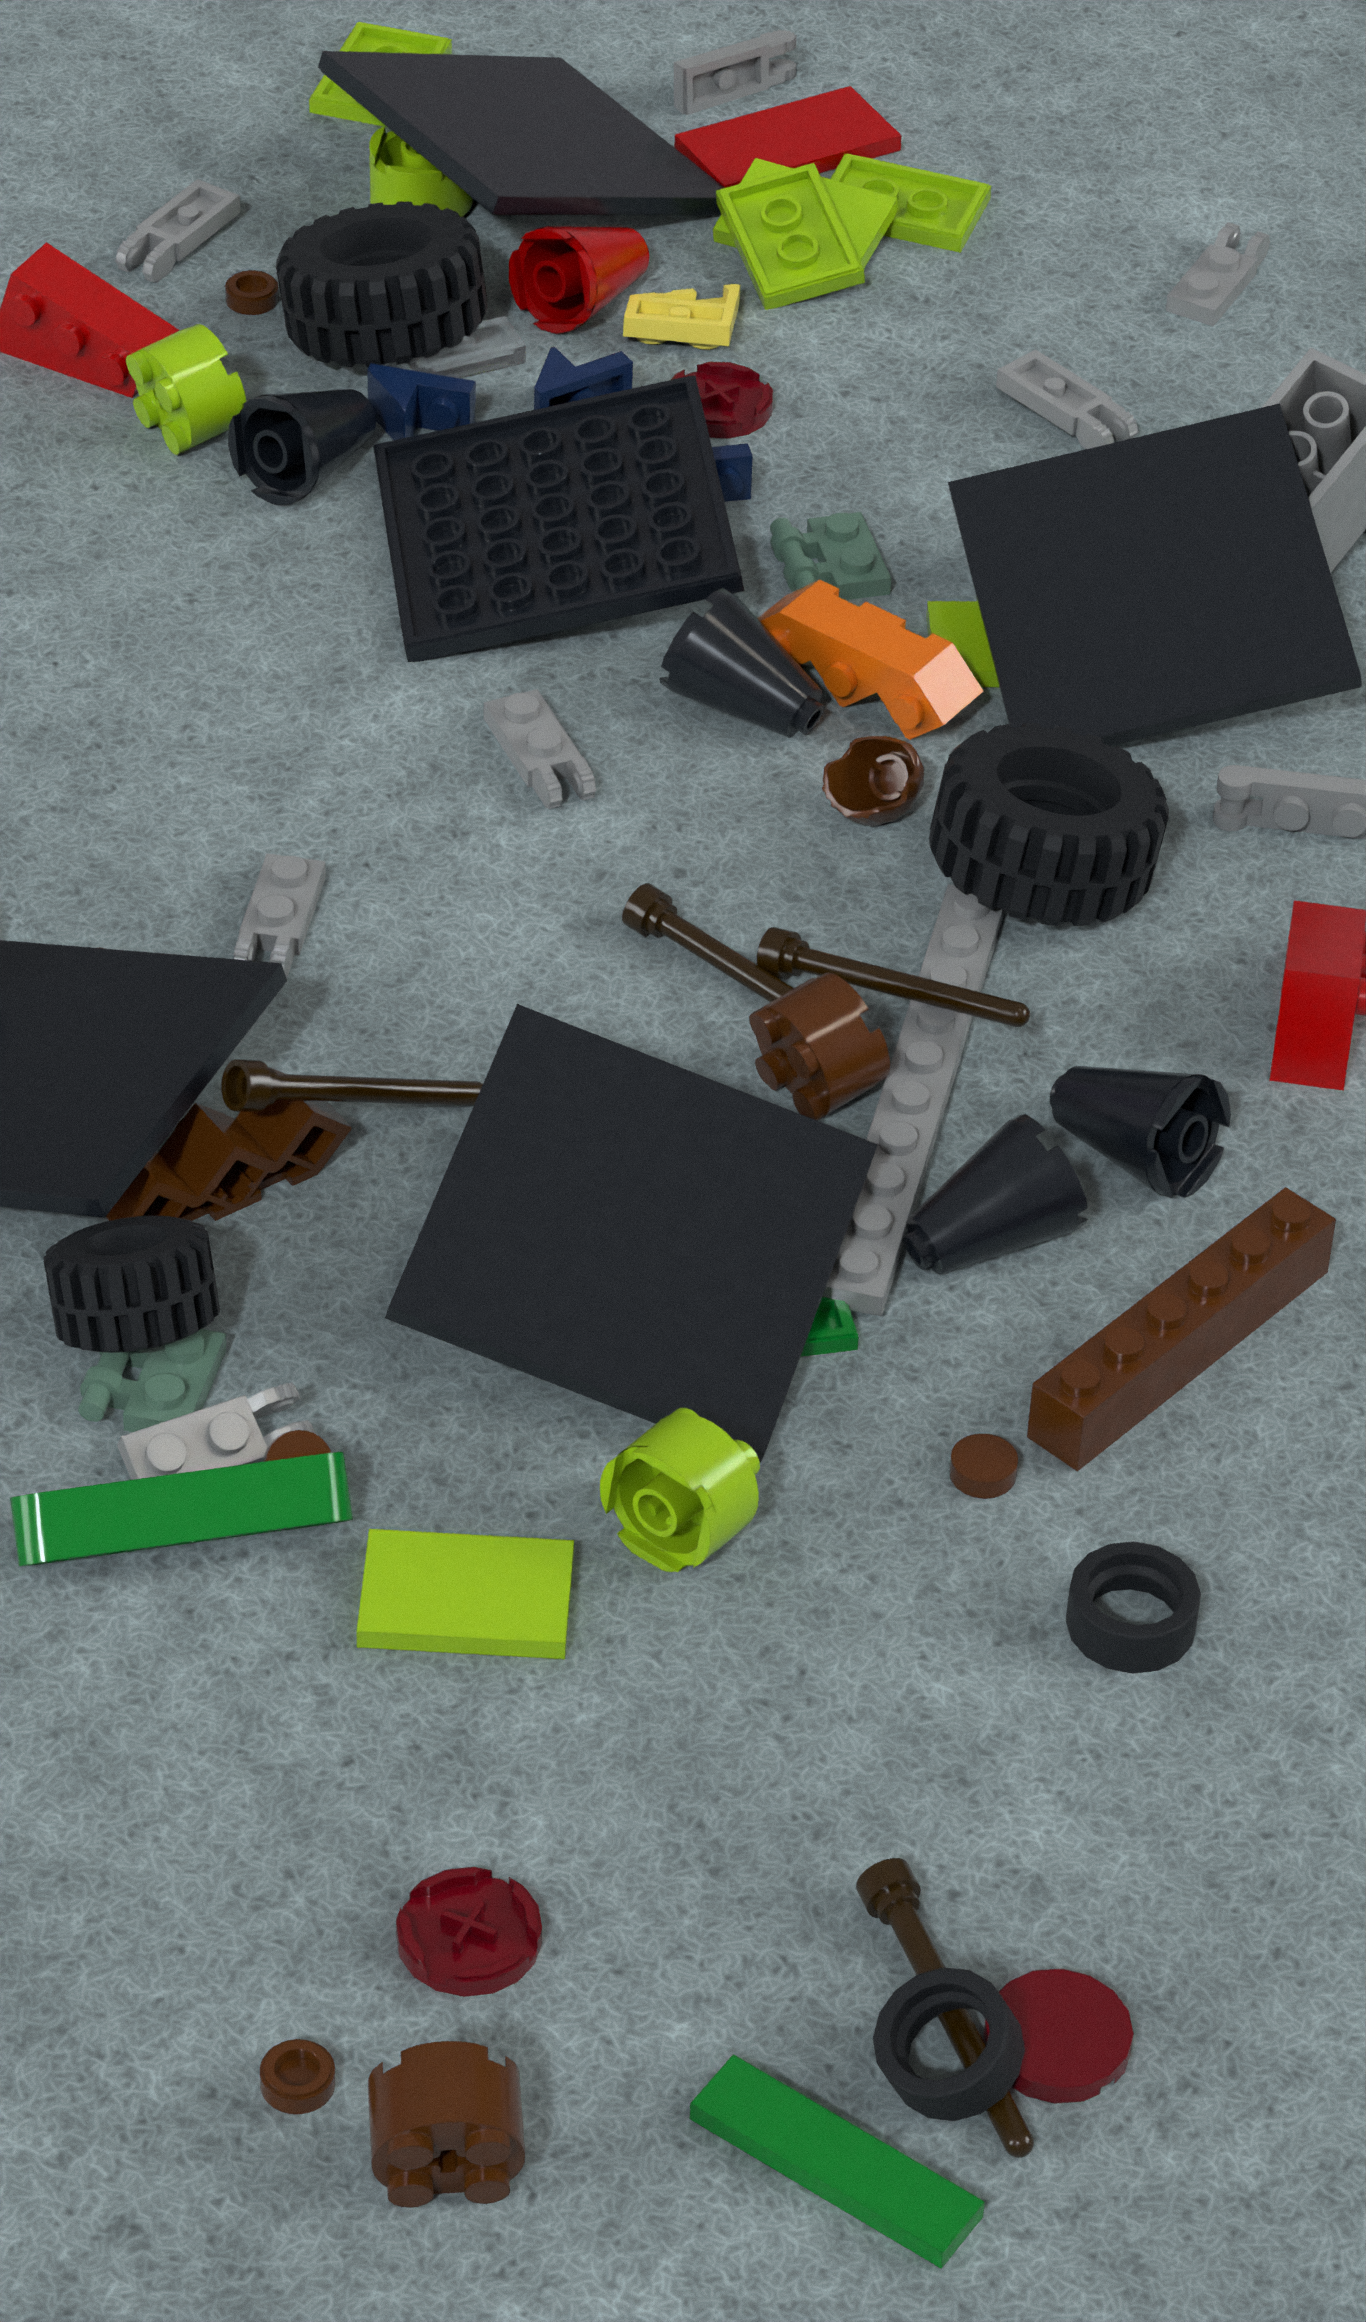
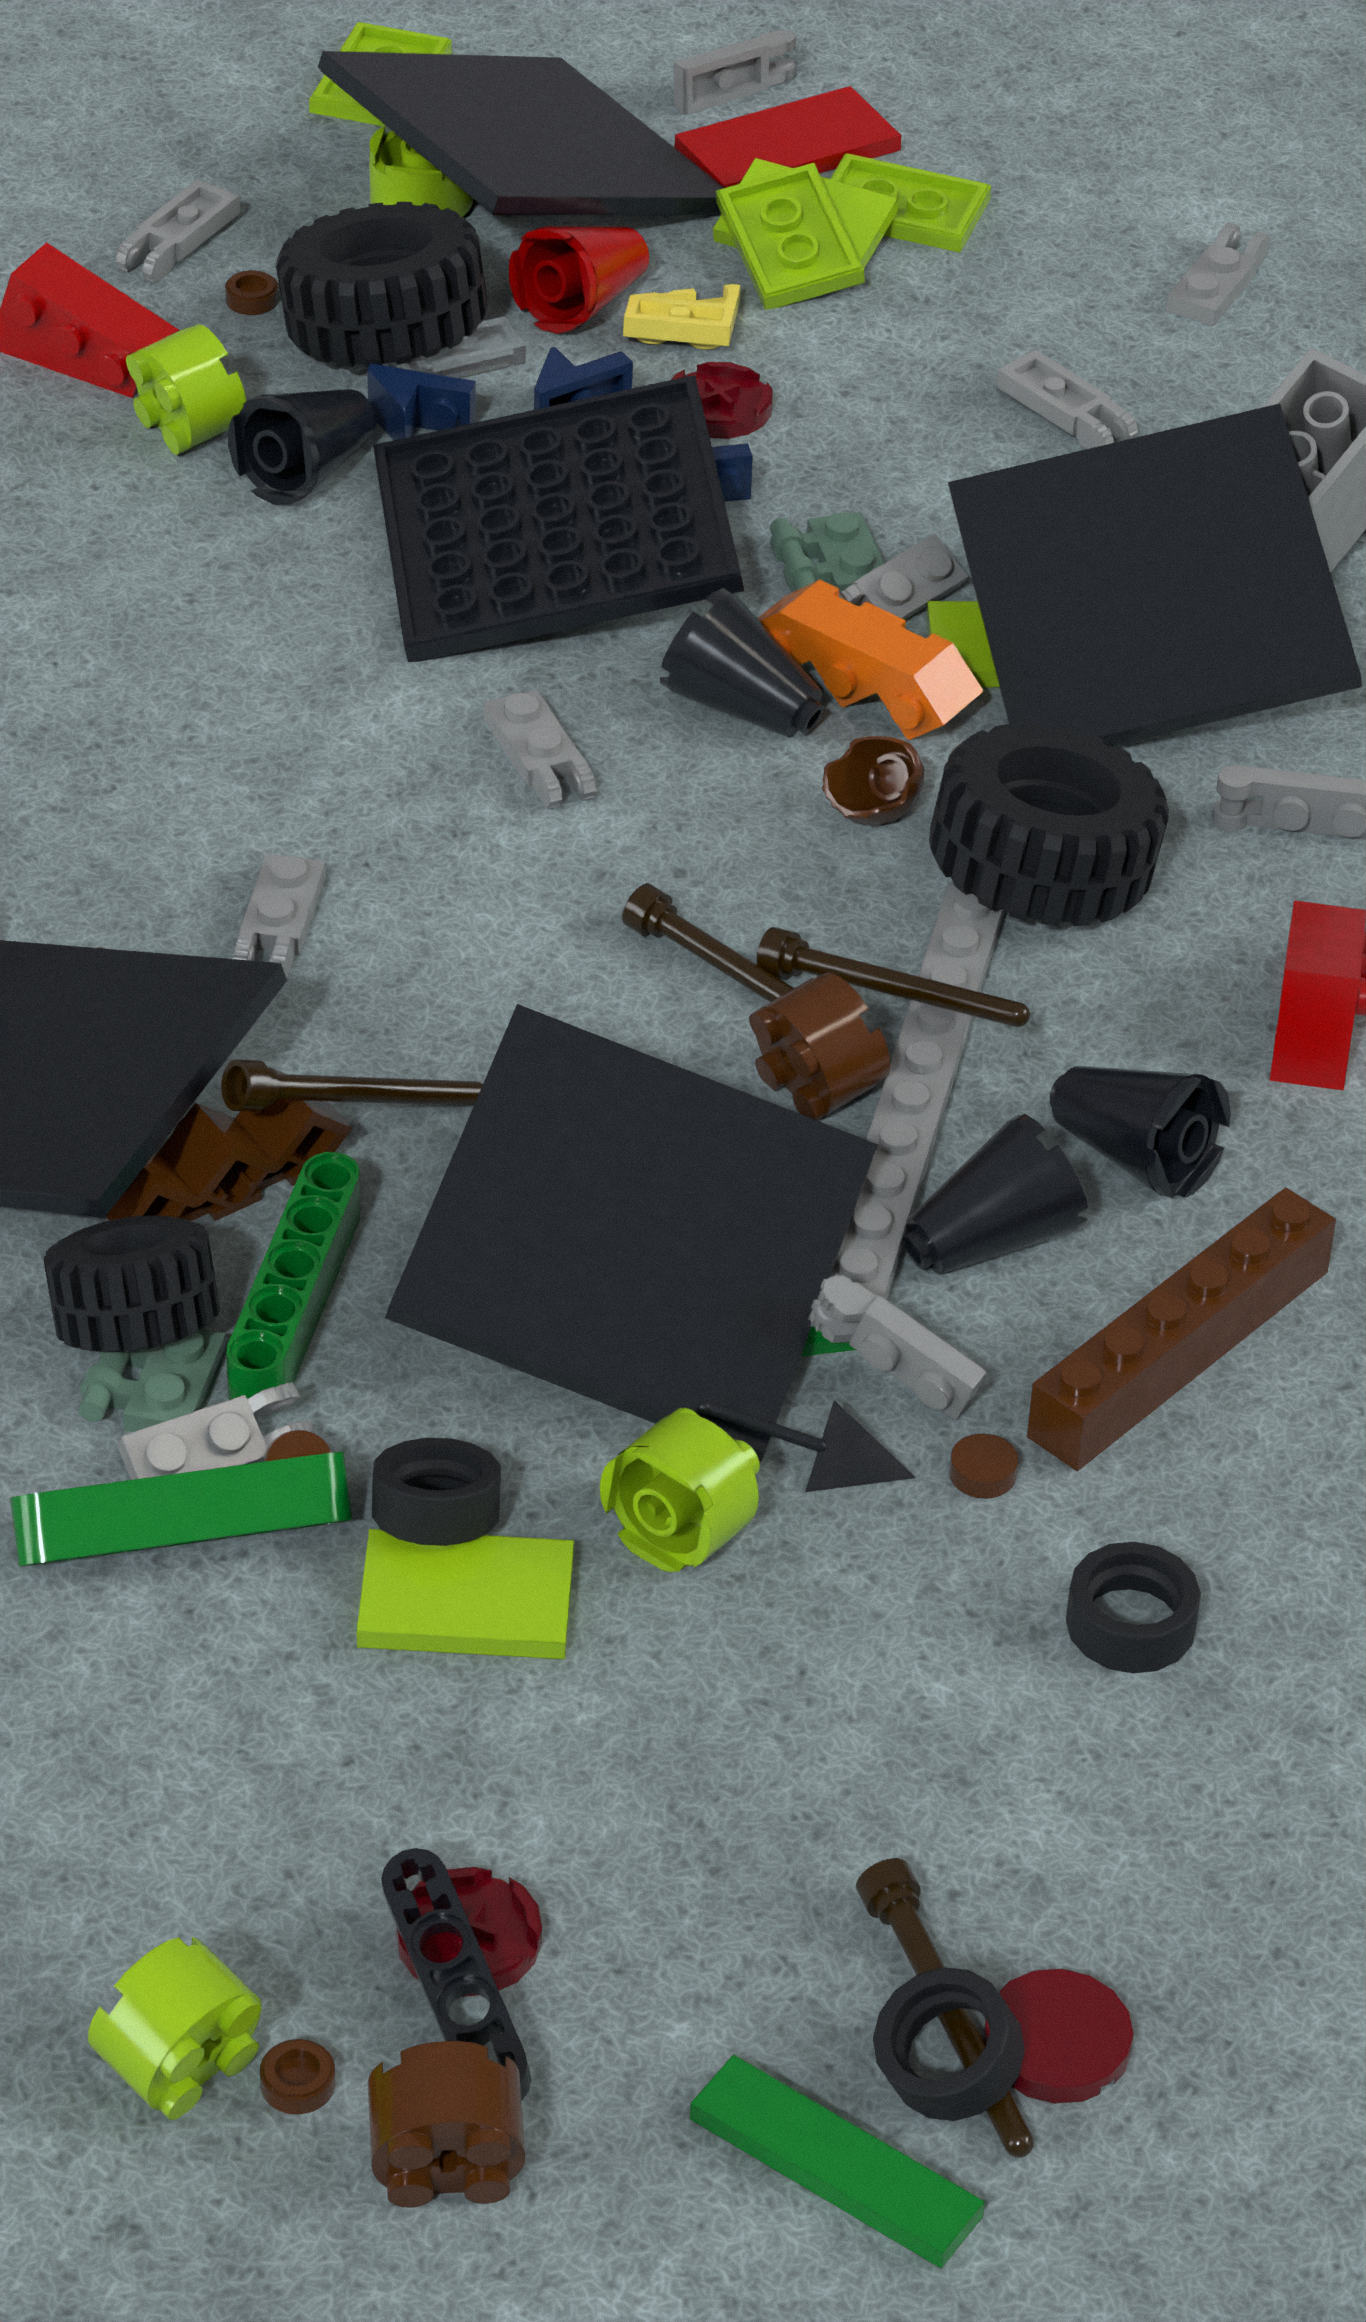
none -> lime brick [88,1936,262,2120]
none -> green beam [226,1152,360,1414]
none -> black tyre [372,1438,501,1546]
none -> black beam [381,1848,532,2101]
none -> black piece [698,1400,915,1492]
none -> light grey hinge [808,1273,987,1420]
none -> light grey hinge [839,533,969,620]

